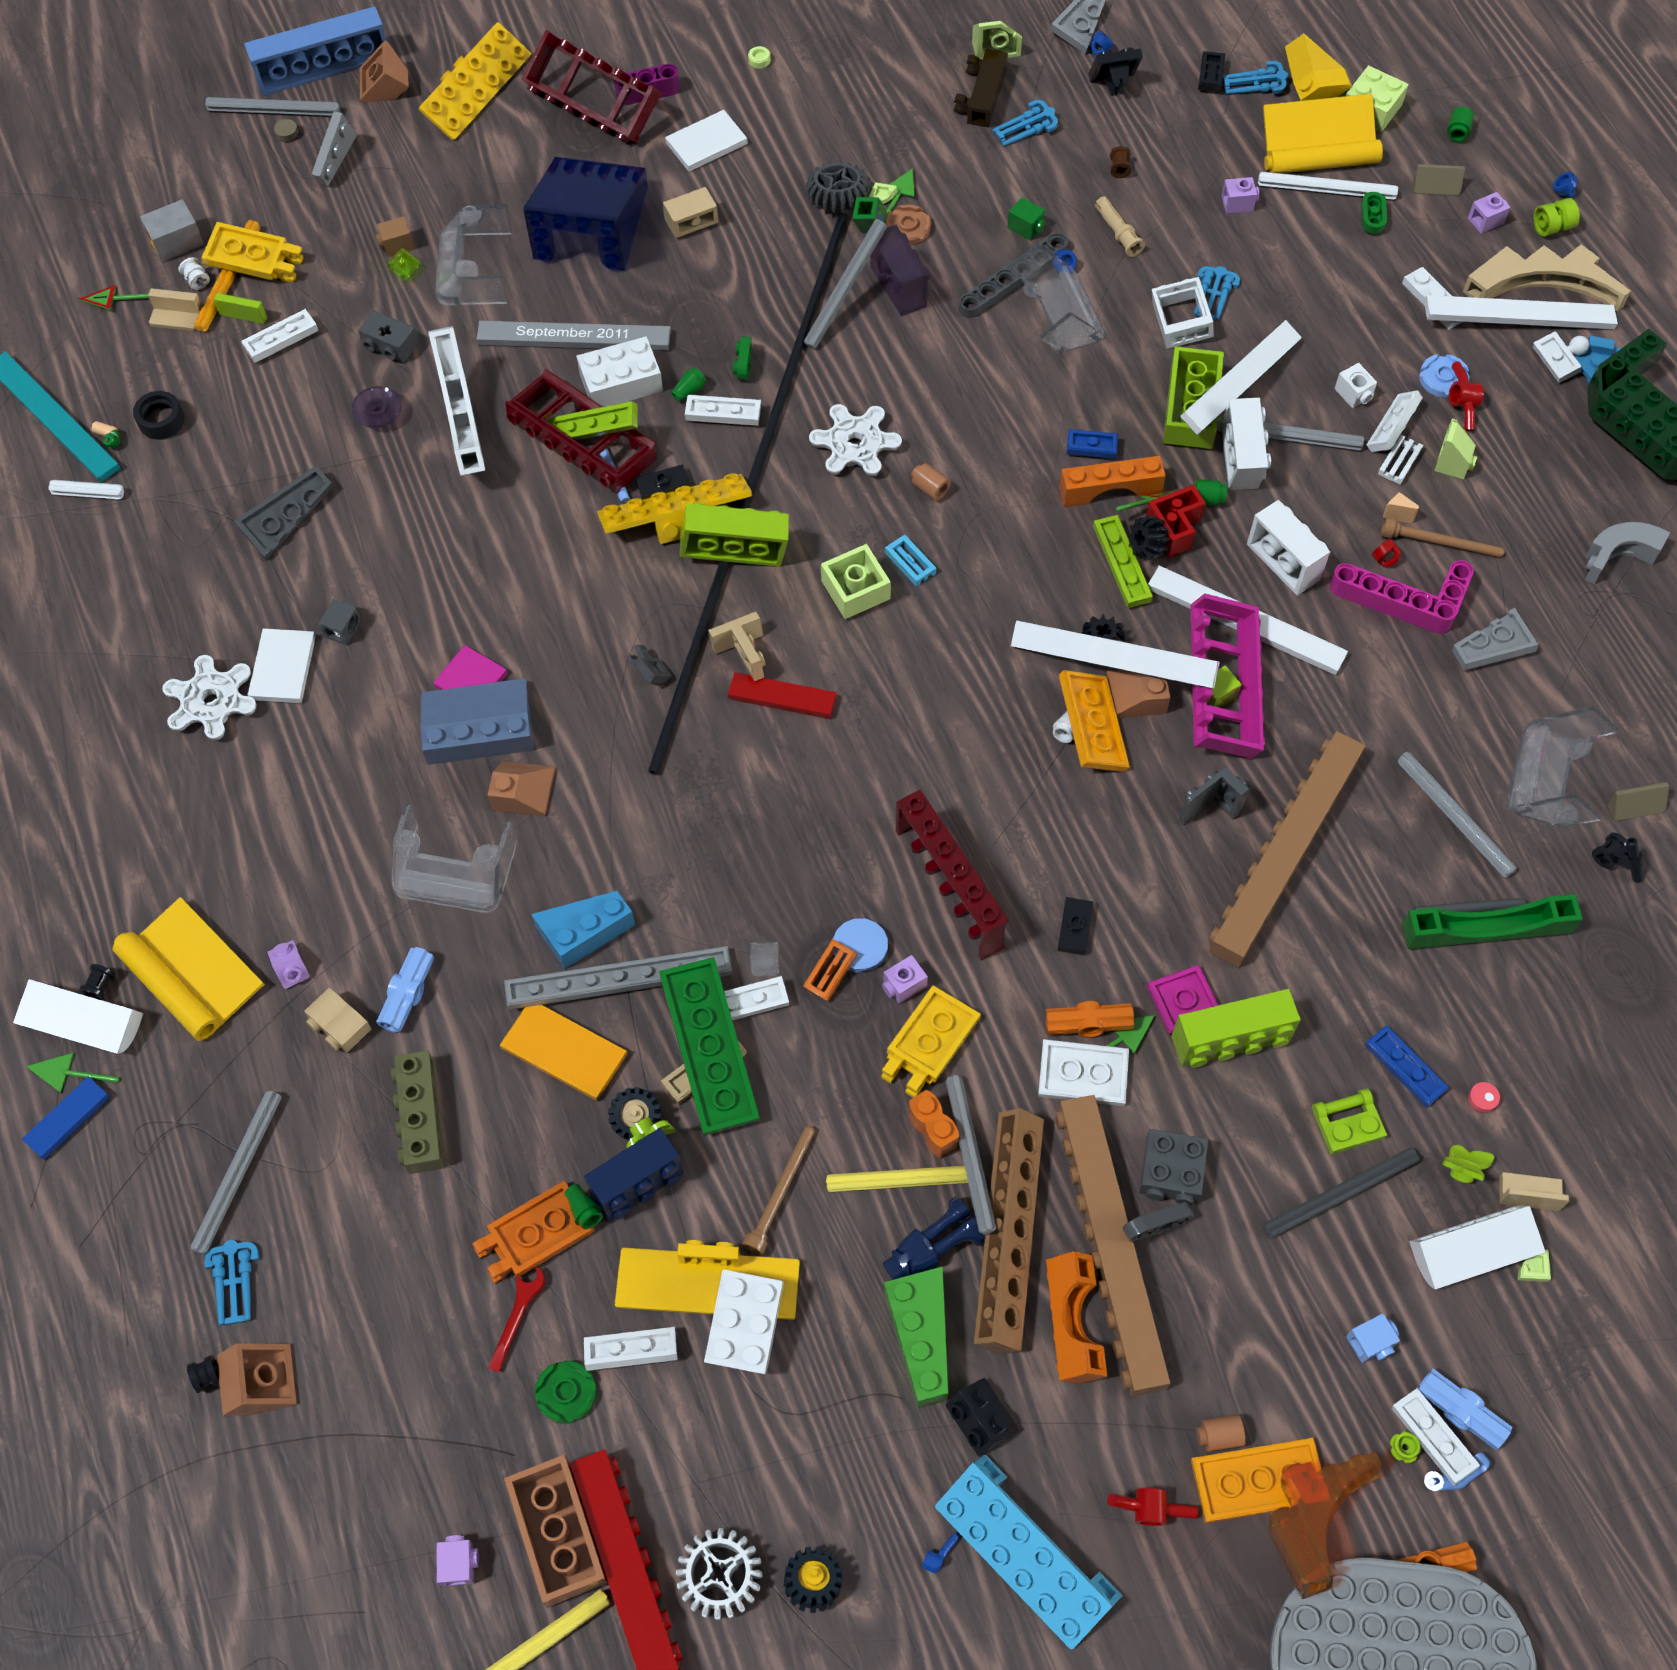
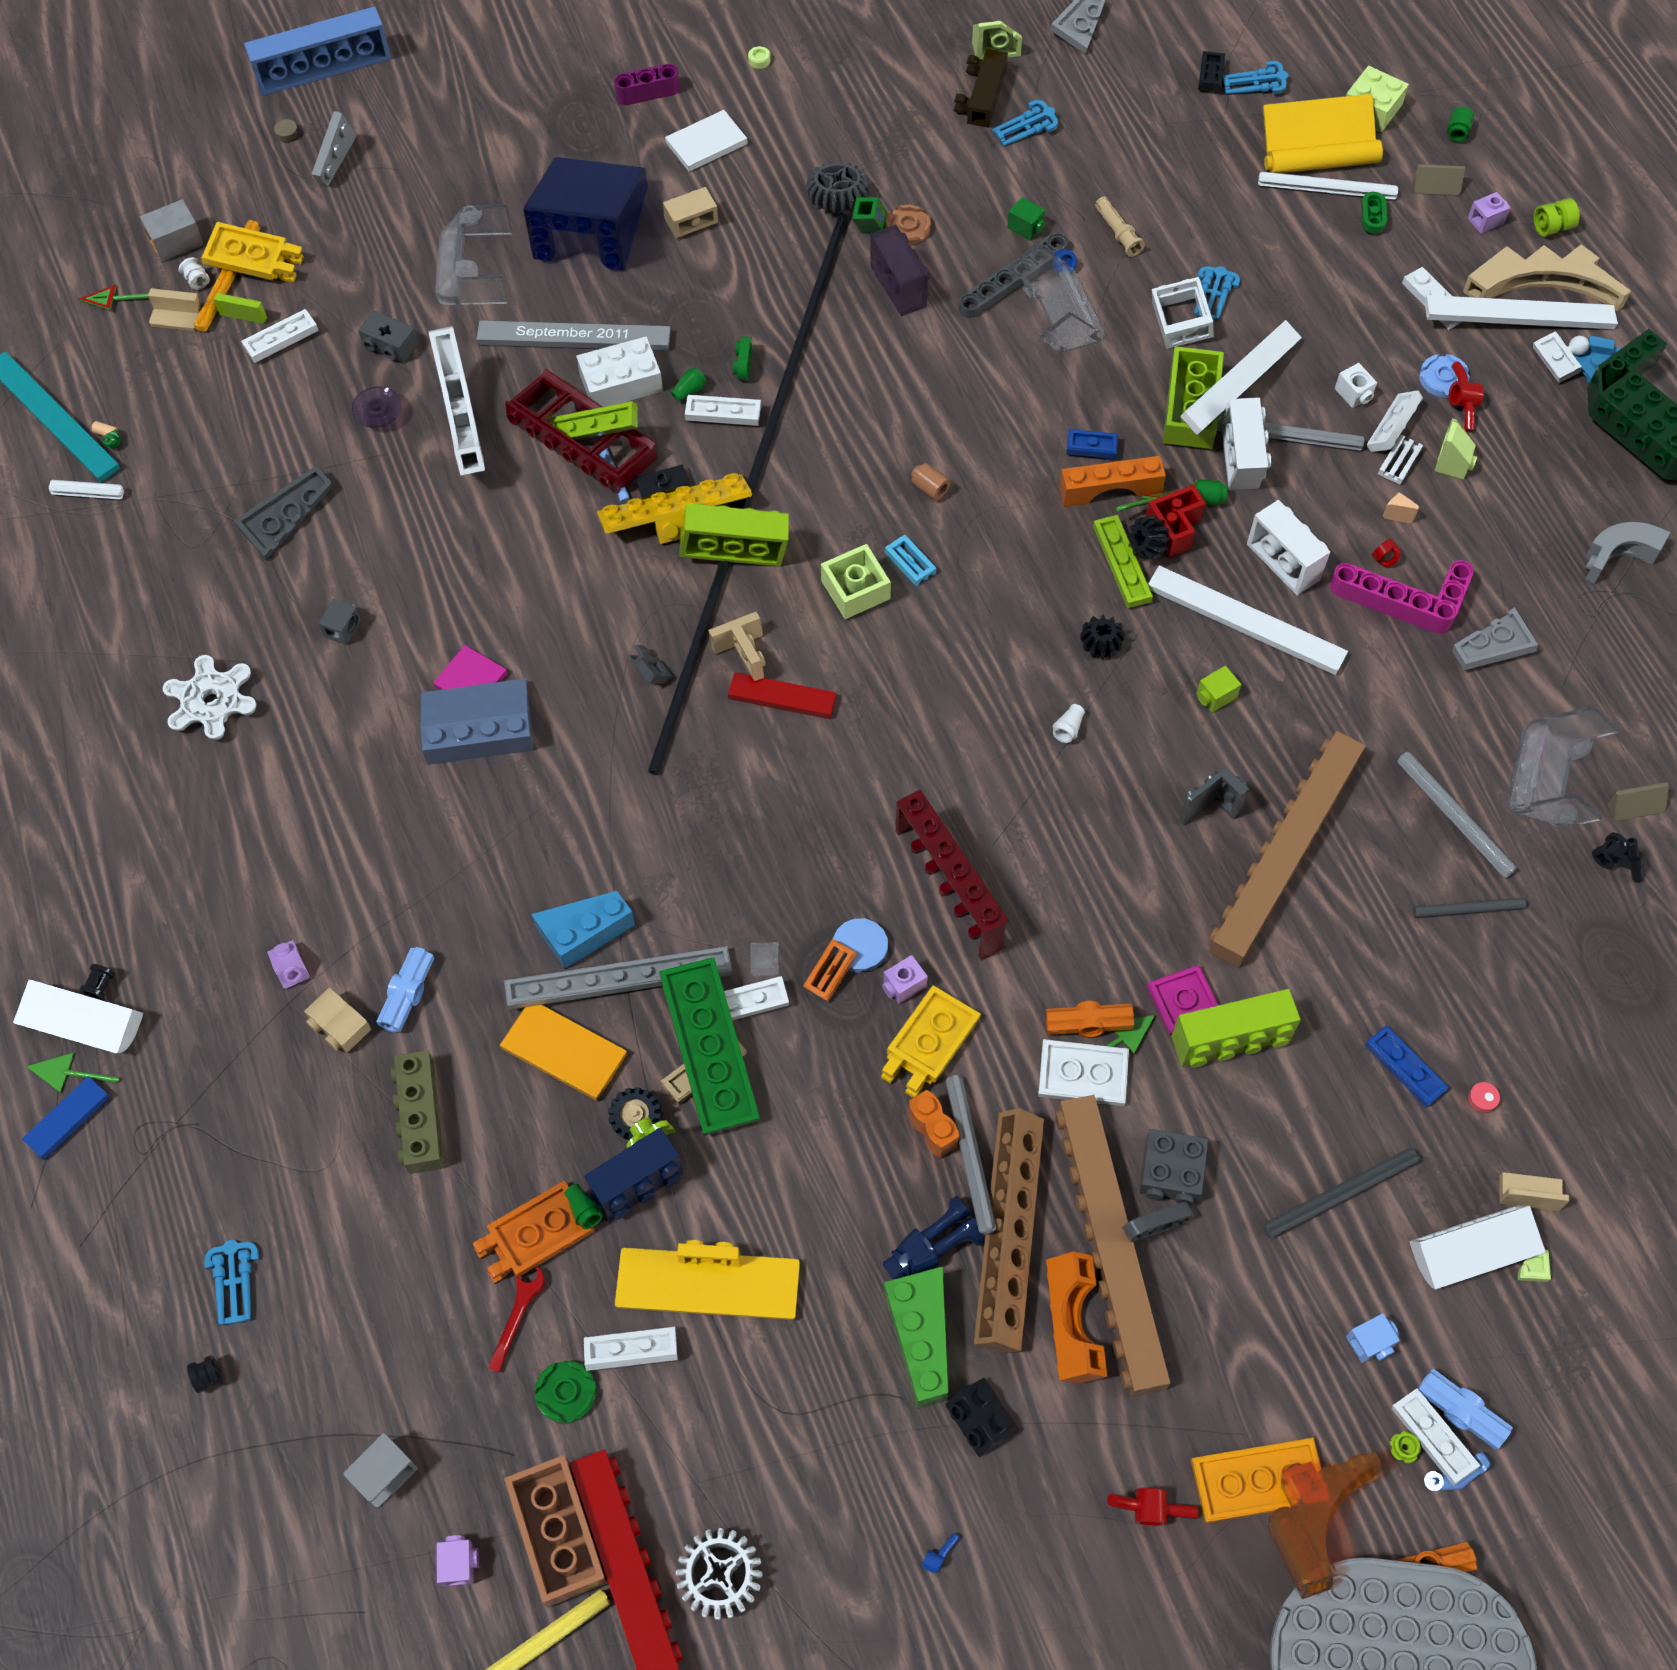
yellow door [112,897,265,1041] -> none
black tyre [133,391,184,439] -> none
light grey axle [191,1090,281,1254] -> none
light grey axle [205,97,340,116] -> none
nougat slope [217,1343,297,1416] -> none
white tile [248,629,316,703] -> none
nougat slope [360,41,409,102] -> none
medium nougat brick [375,216,414,257] -> none
clear neon green tile [387,248,421,282] -> none
clear windscreen [391,804,517,913] -> none
yellow bracket [419,22,531,141] -> none
nougat slope [487,761,555,816] -> none
dark red window [521,30,662,144] -> none
white brick [704,1269,784,1374] -> none
medium nougat piece [741,1126,815,1256] -> none
black wheel [784,1547,843,1613] -> none
light grey axle [804,219,887,349] -> none
white plate [809,404,902,476] -> none
light yellow axle [826,1166,968,1192] -> none
yellowish green tile [869,182,898,204] -> none
bright green piece [886,168,915,216] -> none
medium azure bracket [935,1454,1123,1650] -> none
white tile [1011,620,1220,688] -> none
black plate [1057,897,1093,955] -> none
light orange tile [1059,670,1130,772] -> none
black plate [1088,48,1143,96] -> none
blue tile [1091,30,1114,55] -> none
nougat slope [1106,669,1170,718] -> none
reddish brown bush [1110,146,1132,178] -> none
dark pink window [1190,593,1265,760] -> none
nougat brick [1196,1414,1245,1452] -> none
lavender brick [1222,177,1259,214] -> none
yellow wedge [1285,33,1353,101] -> none
lime plate [1312,1088,1387,1155] -> none
medium nougat piece [1381,517,1505,557] -> none
green arch [1402,894,1583,949] -> none
lime animal [1442,1145,1494,1183] -> none
blue tile [1553,172,1578,198] -> none
none -> light grey piece [344,1433,418,1508]

